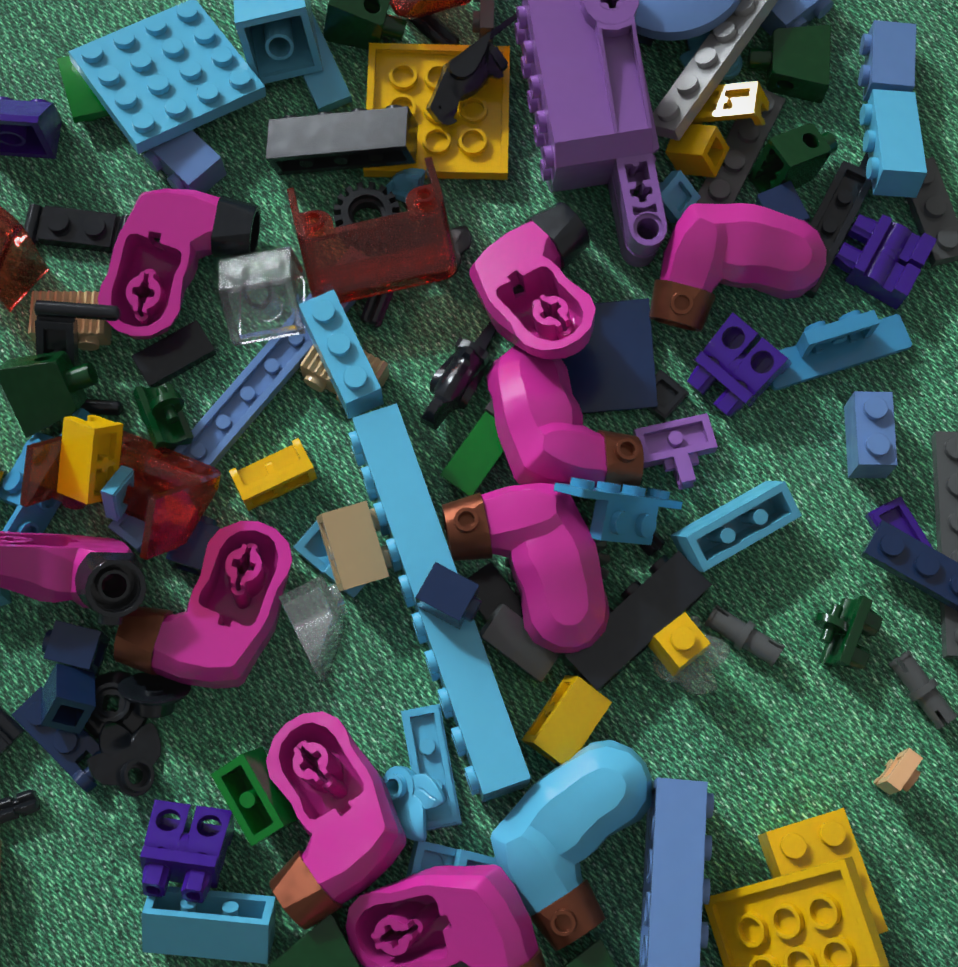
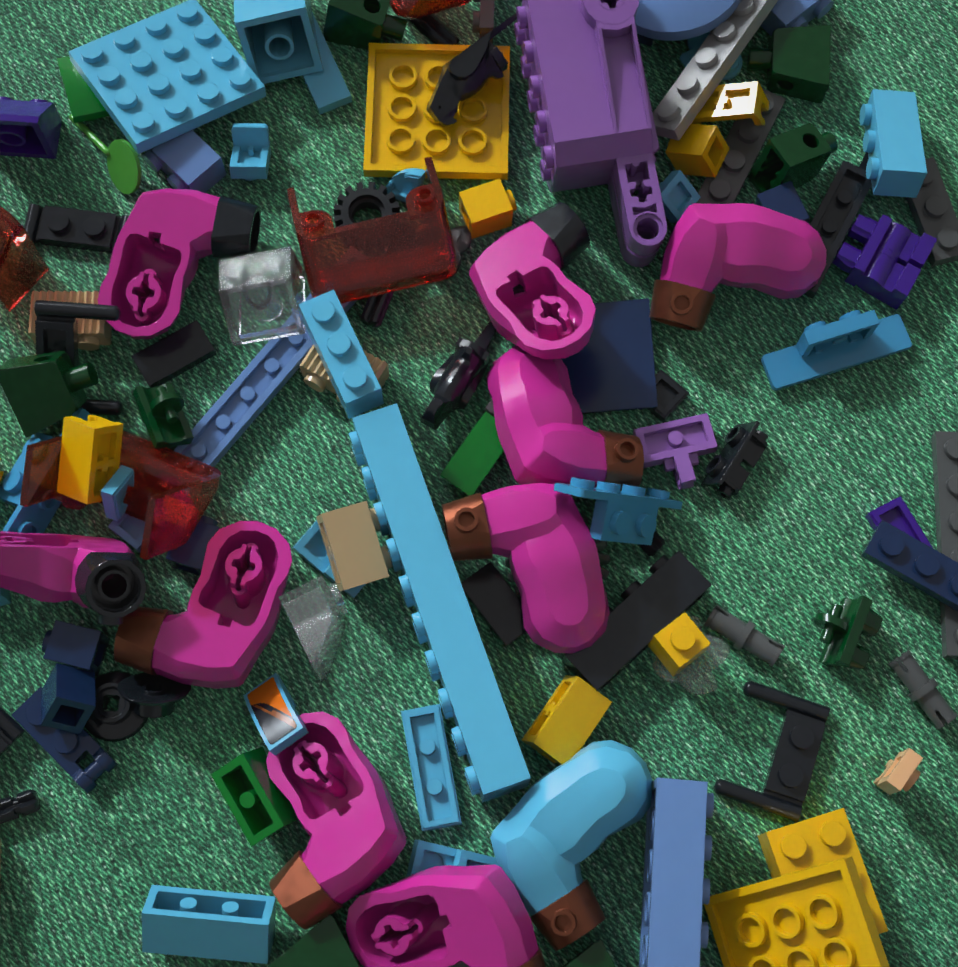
black plate [87,721,161,797] -> none
dark purple hips [140,800,235,903] -> none
yellow hinge [229,438,317,511] -> none
brick [266,105,418,175] -> none
medium azure plate [383,766,446,842] -> none
dark blue brick [415,562,483,629] -> none
dark grey tile [479,603,561,682] -> none
medium azure brick [670,481,802,572] -> none
dark purple hips [687,312,792,418] -> none
medium blue brick [844,391,898,478] -> none
medium blue brick [858,20,916,101] -> none
none -> bright green piece [69,114,141,194]
none -> medium azure bracket [229,123,271,181]
none -> slope [243,673,309,756]
none -> yellow brick [459,178,517,239]
none -> black hinge [700,421,768,499]
none -> black plate [714,681,830,822]

